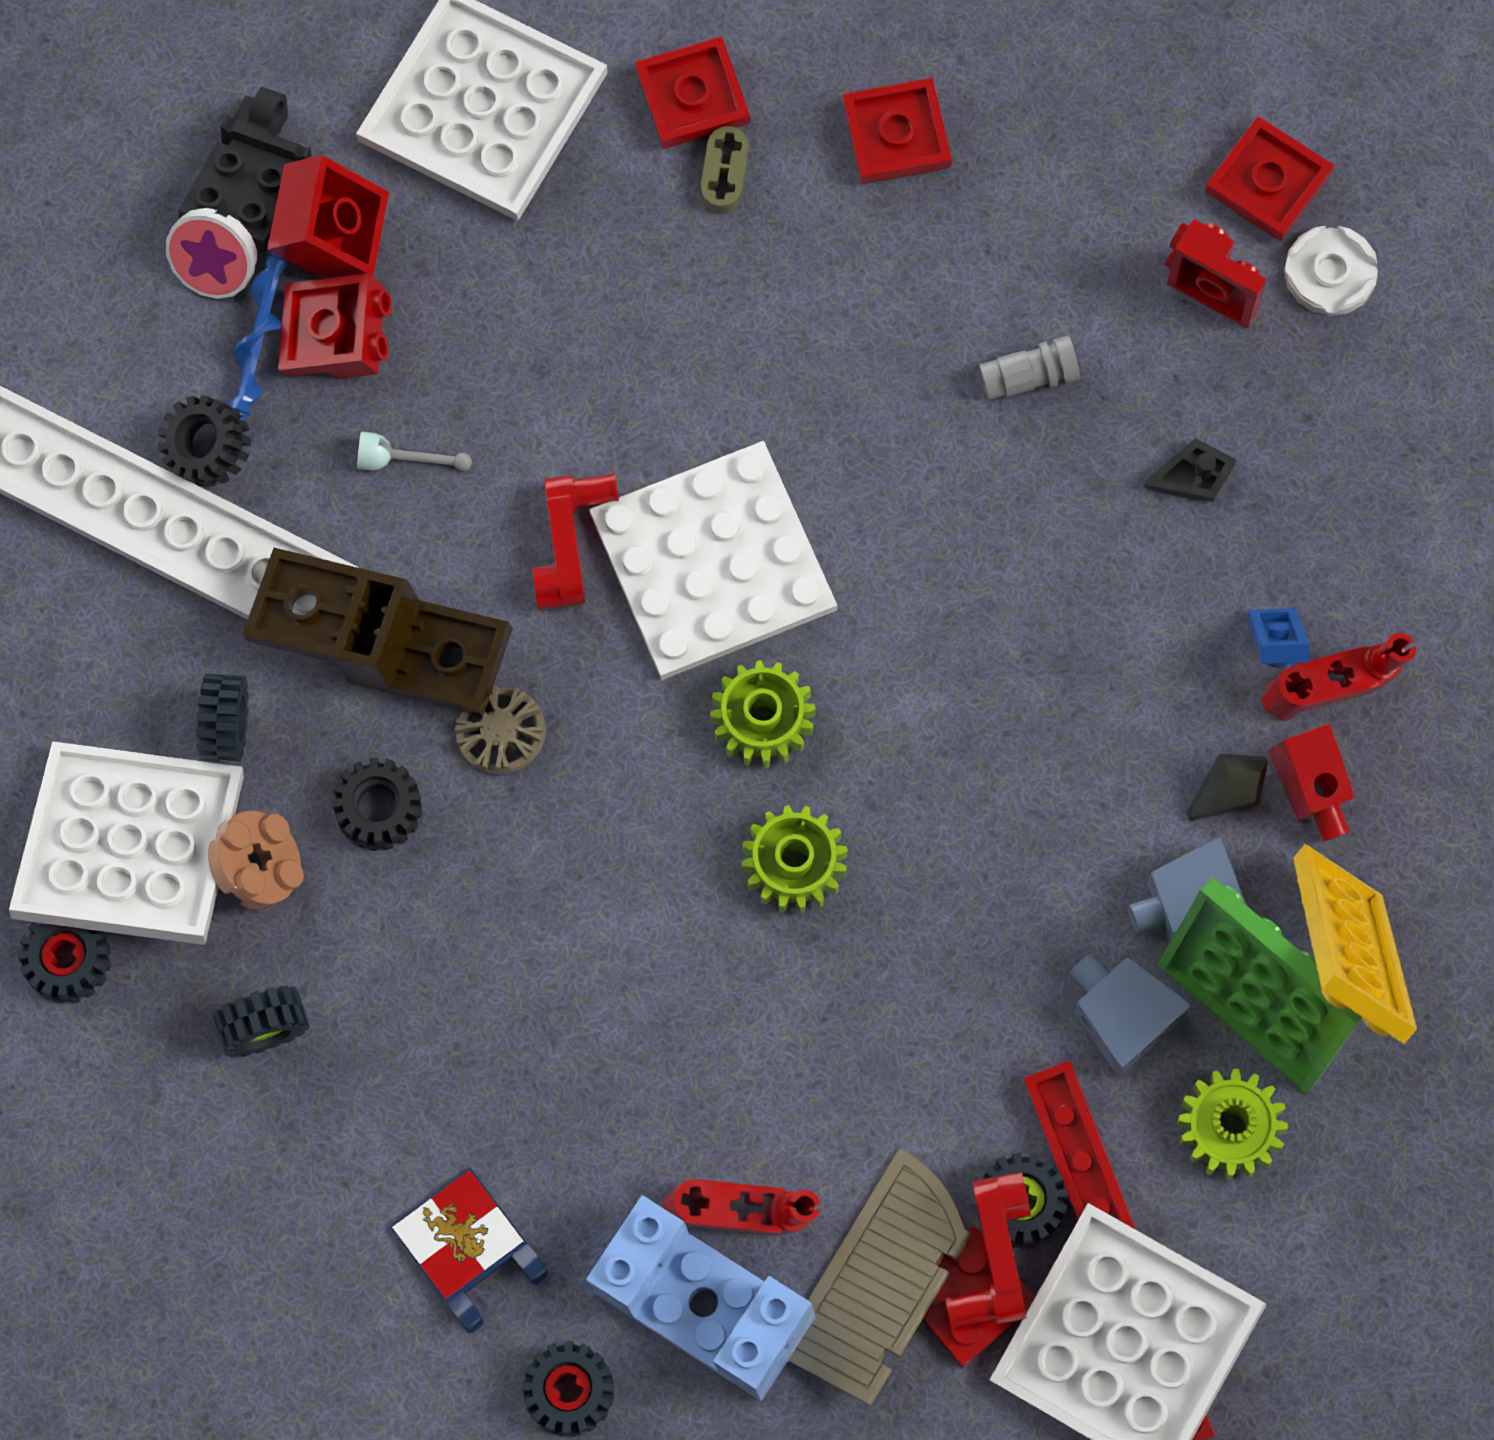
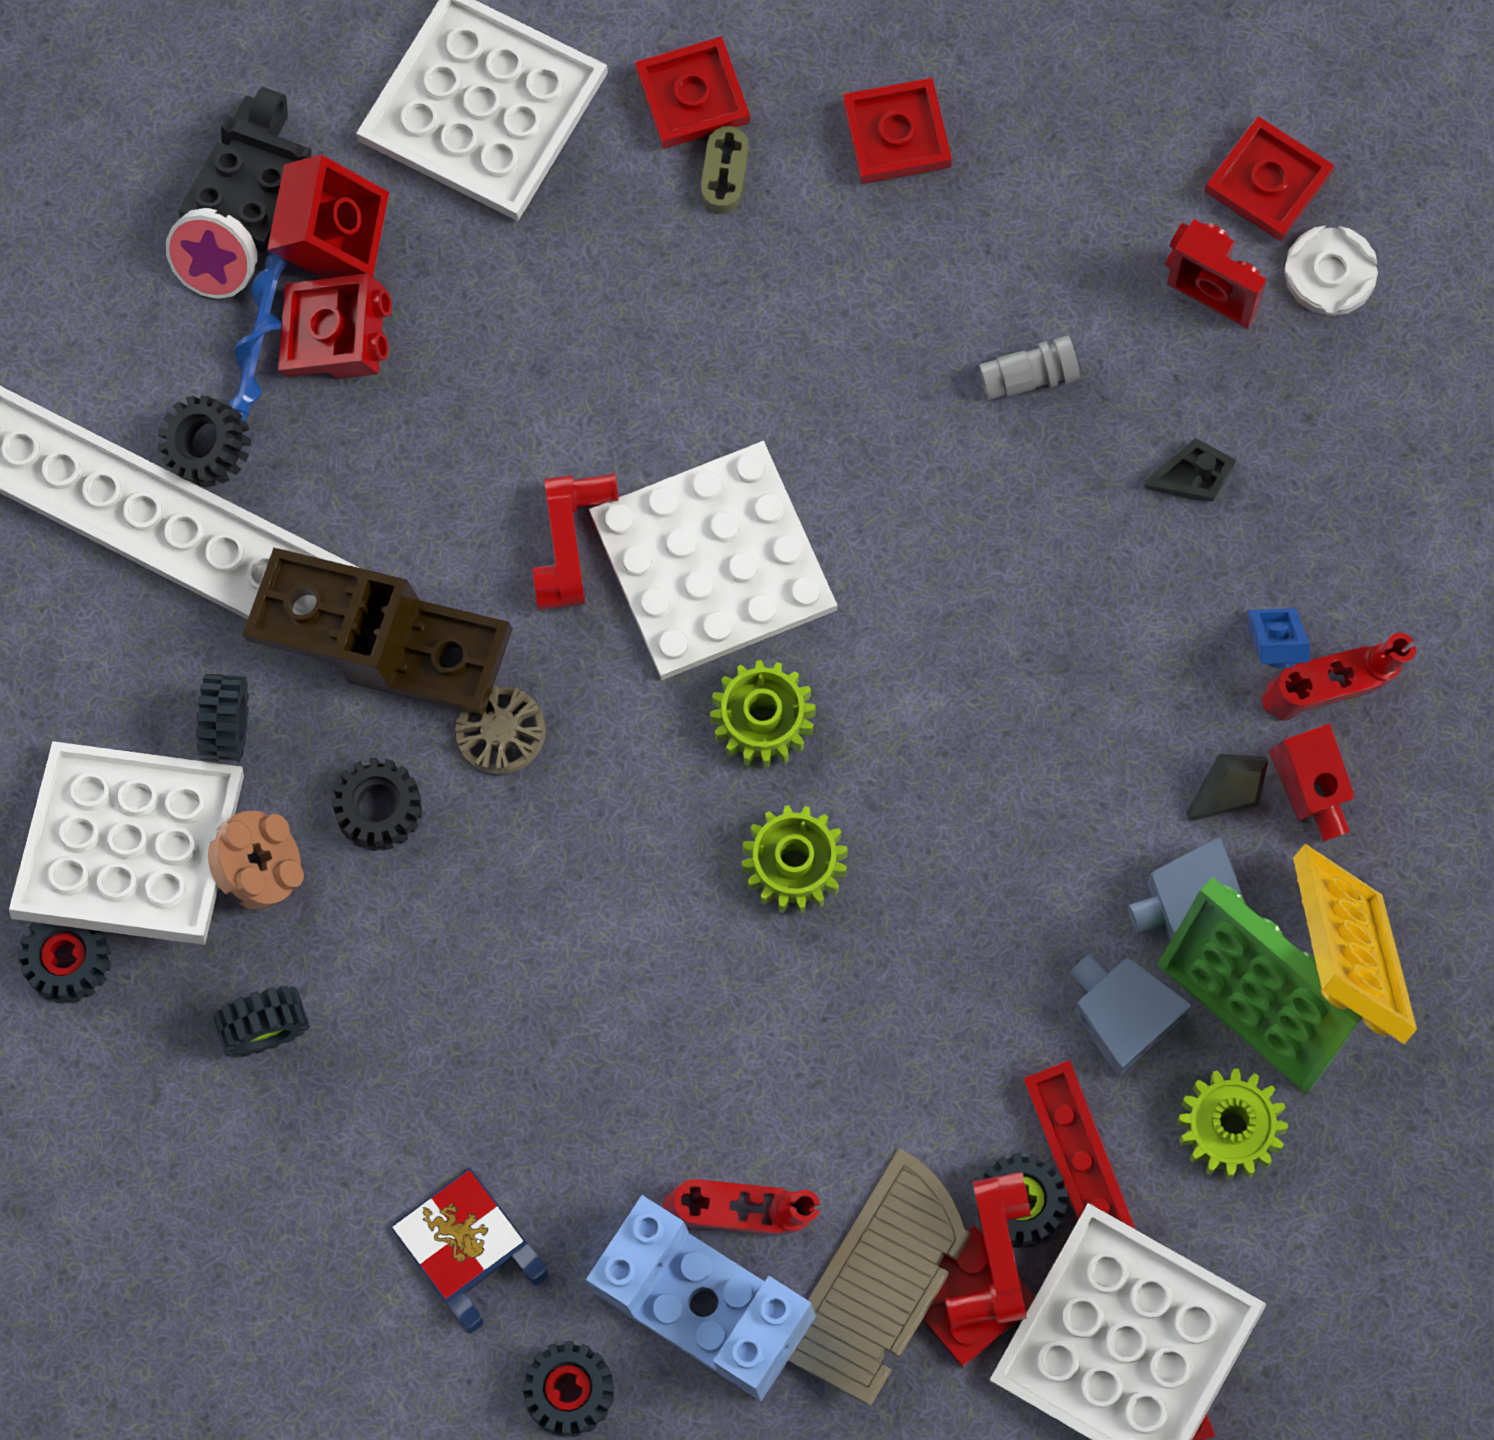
hinge [357,432,472,471] -> none

